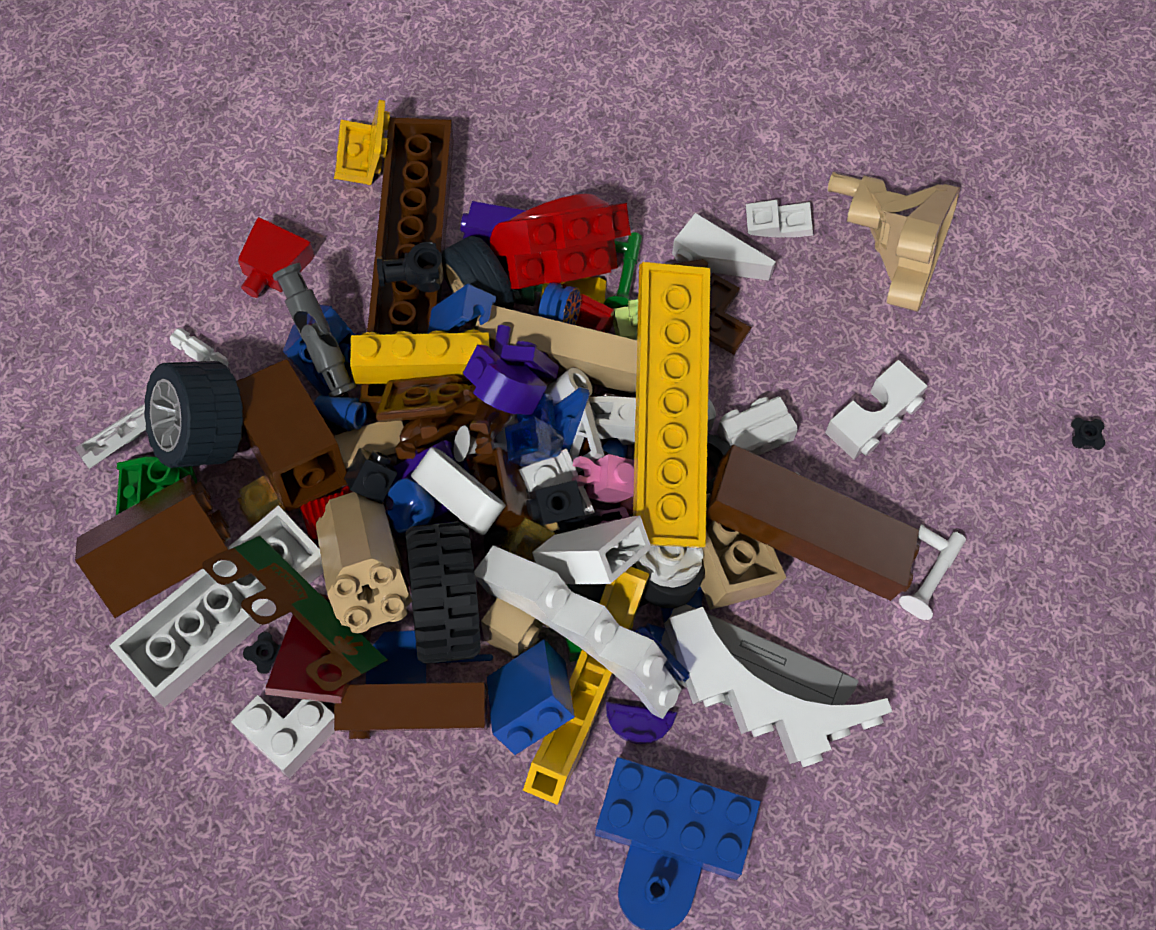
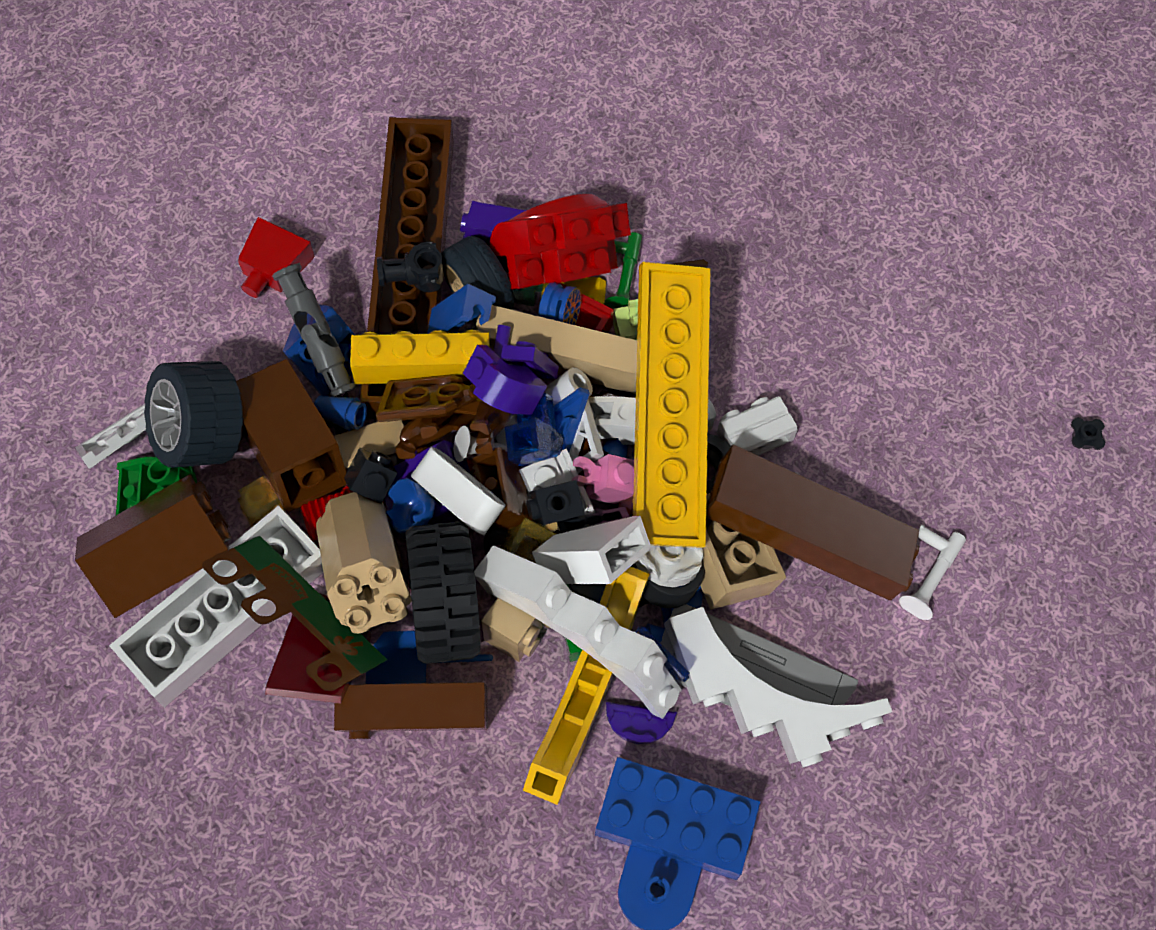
white axle [170,328,229,366] -> none
white brick [231,695,335,779] -> none
black plate [243,632,281,674] -> none
yellow bracket [334,99,390,185] -> none
blue brick [487,640,575,755] -> none
white slope [672,213,776,281] -> none
reddish brown tile [709,273,752,355] -> none
white slope [746,200,813,237] -> none
white arch [825,360,928,460] -> none
tan connector [828,172,960,312] -> none

